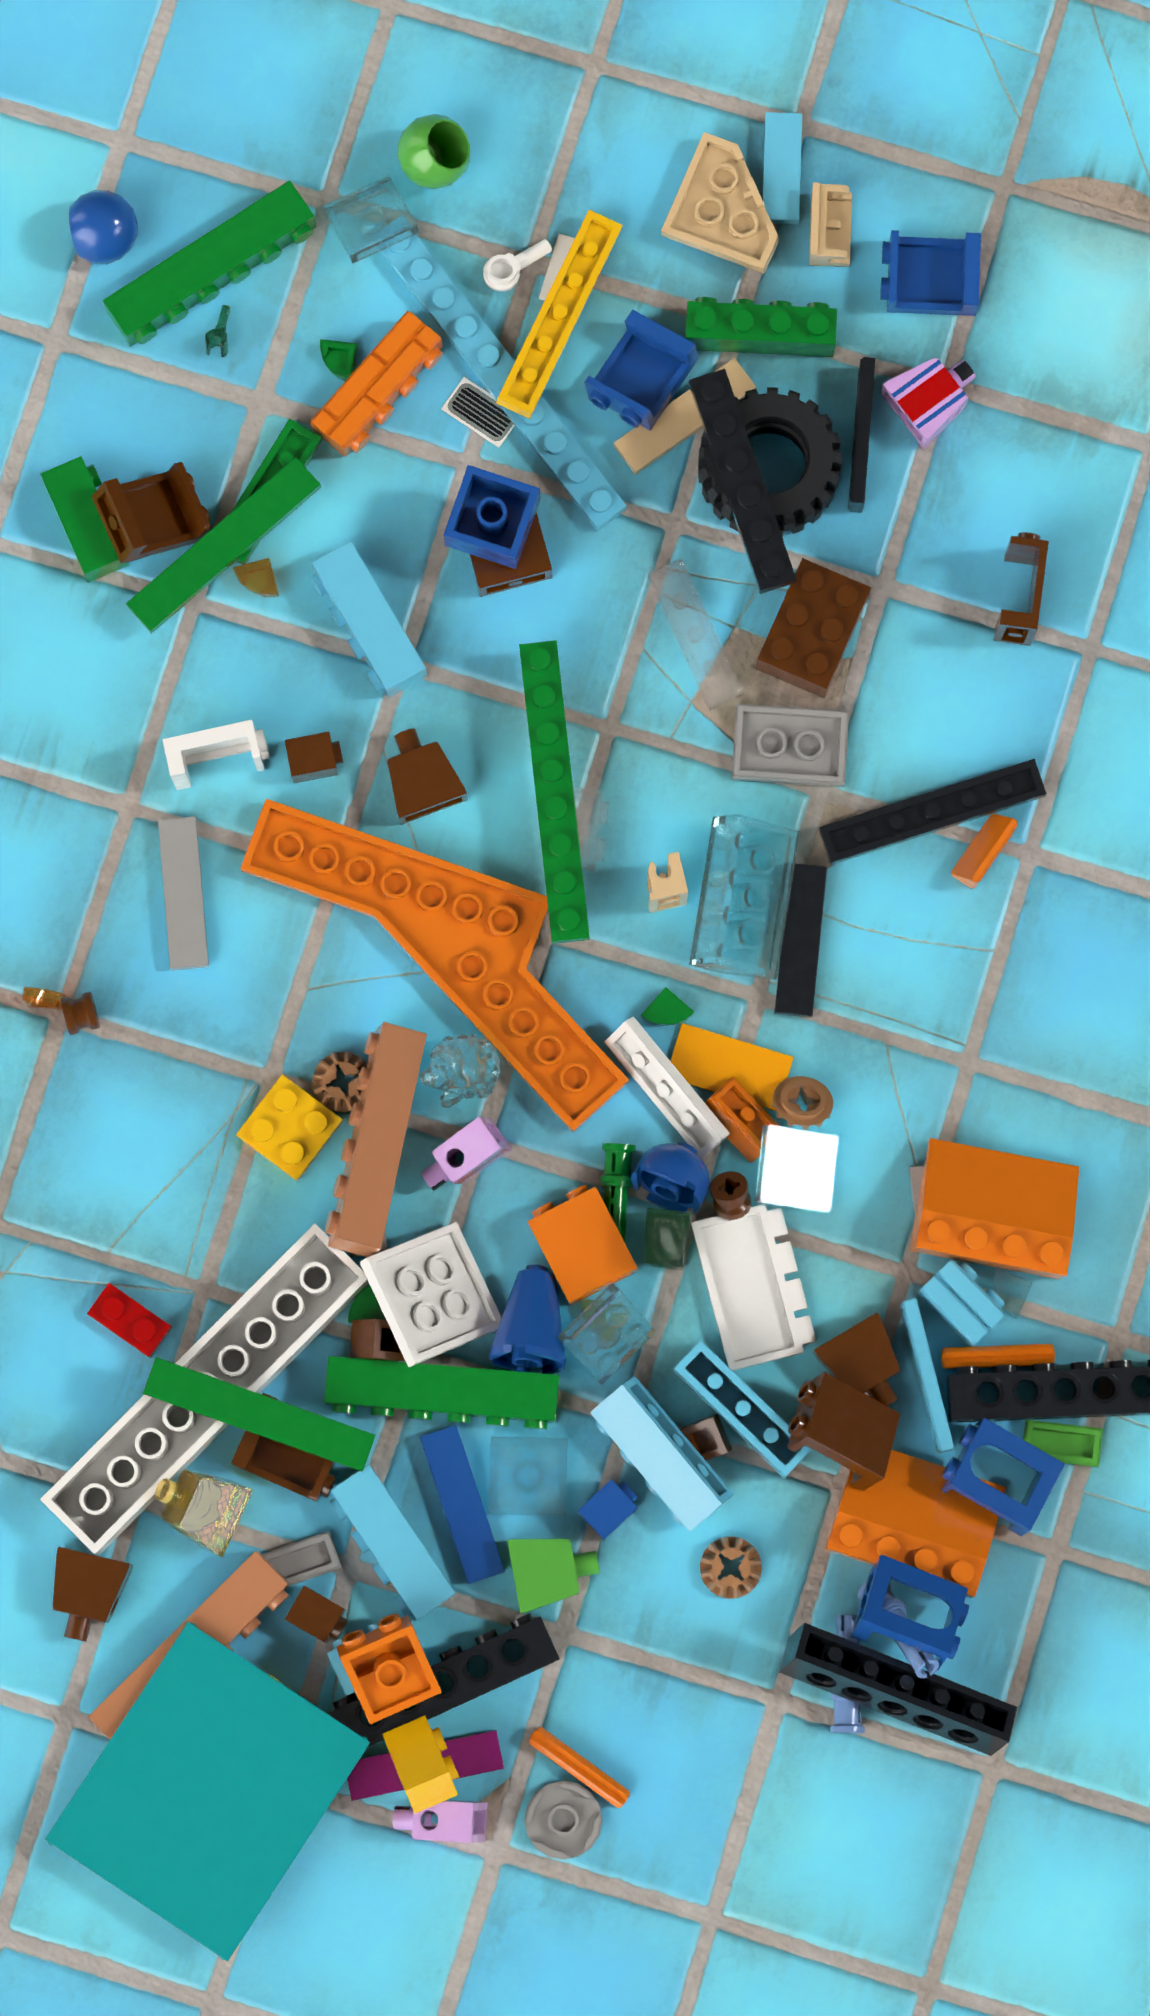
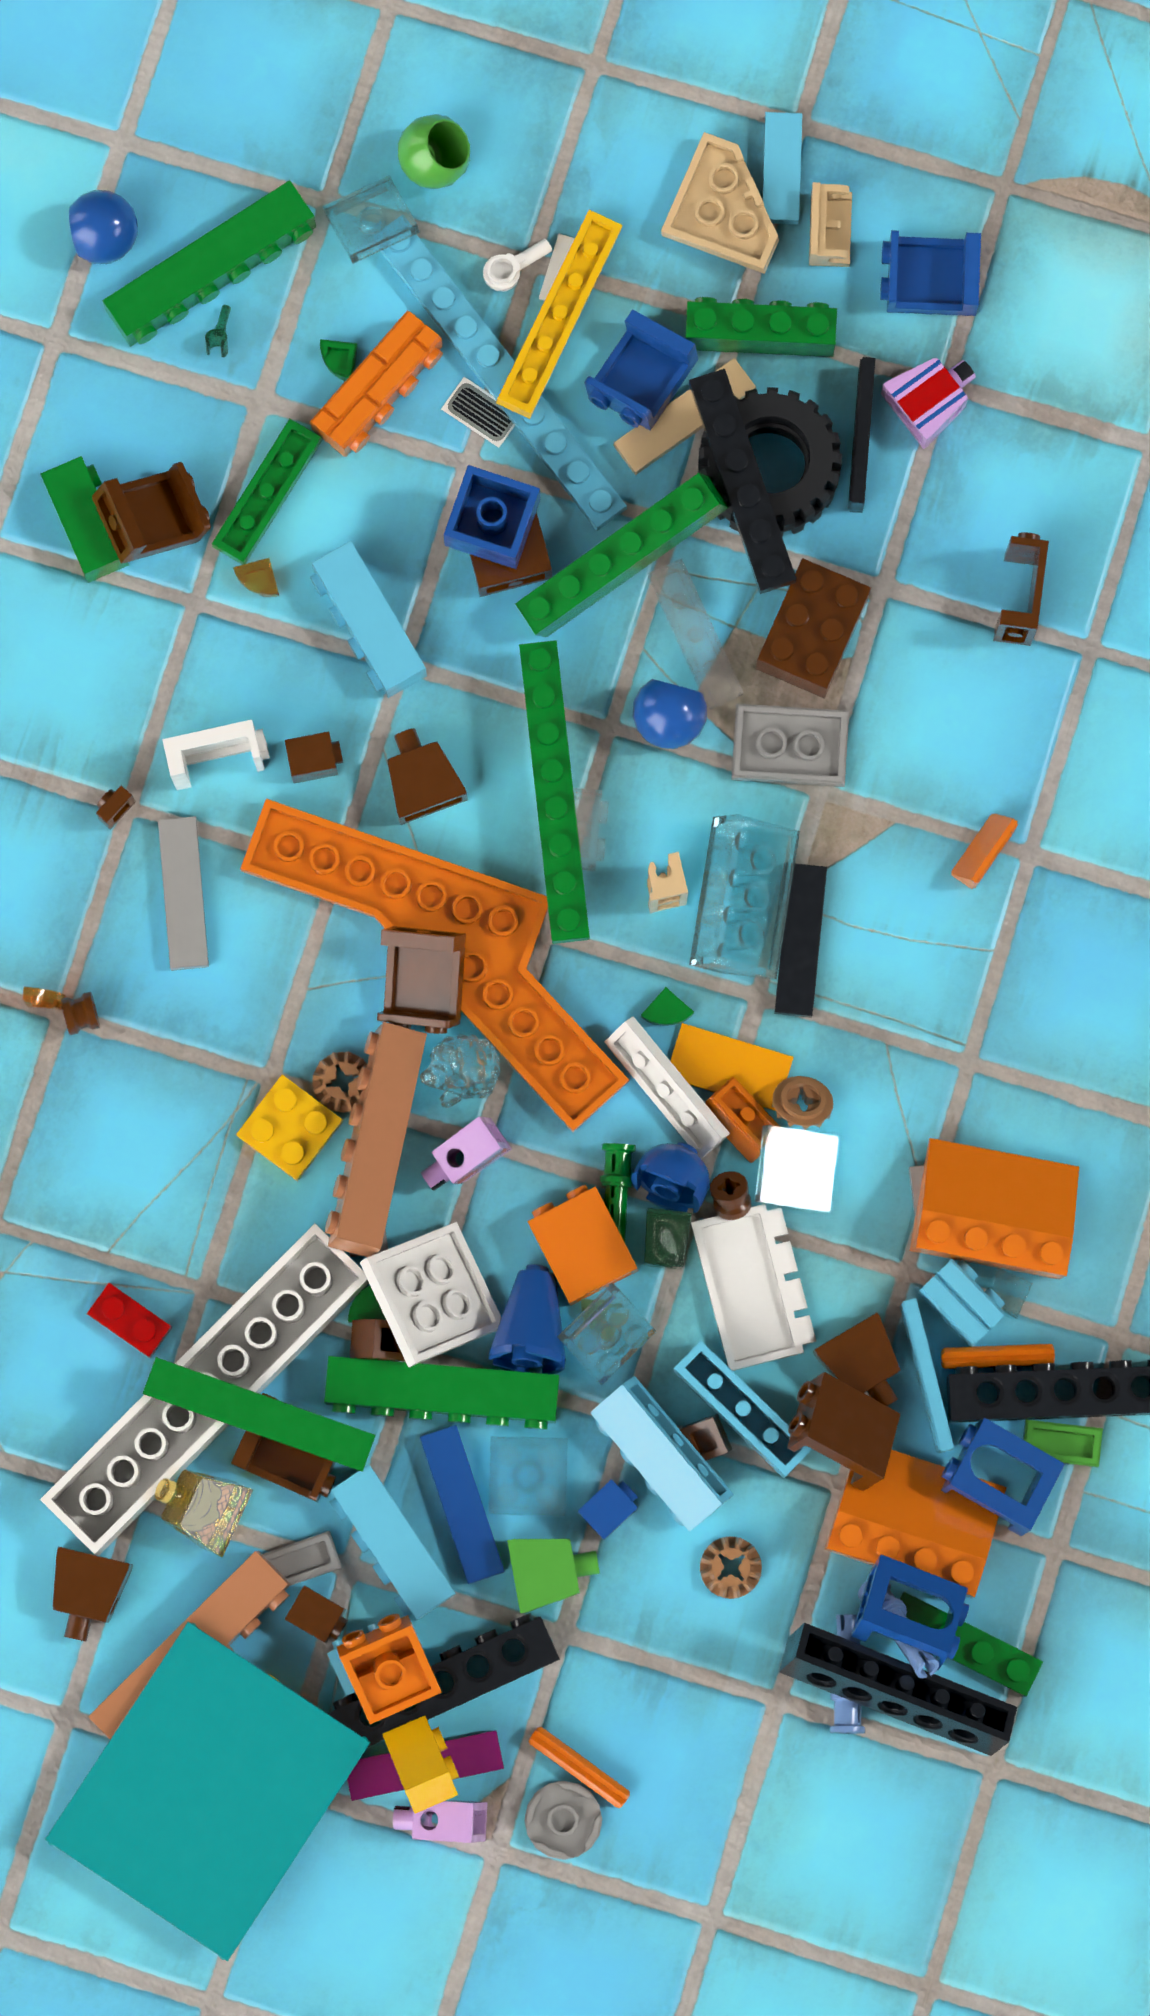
green tile [126,457,321,634] -> none
black plate [818,759,1047,865] -> none
none -> reddish brown plate [96,785,136,830]
none -> panel [377,926,466,1034]
none -> green brick [515,473,729,637]
none -> blue helmet [632,679,707,749]
none -> green plate [900,1592,1043,1697]

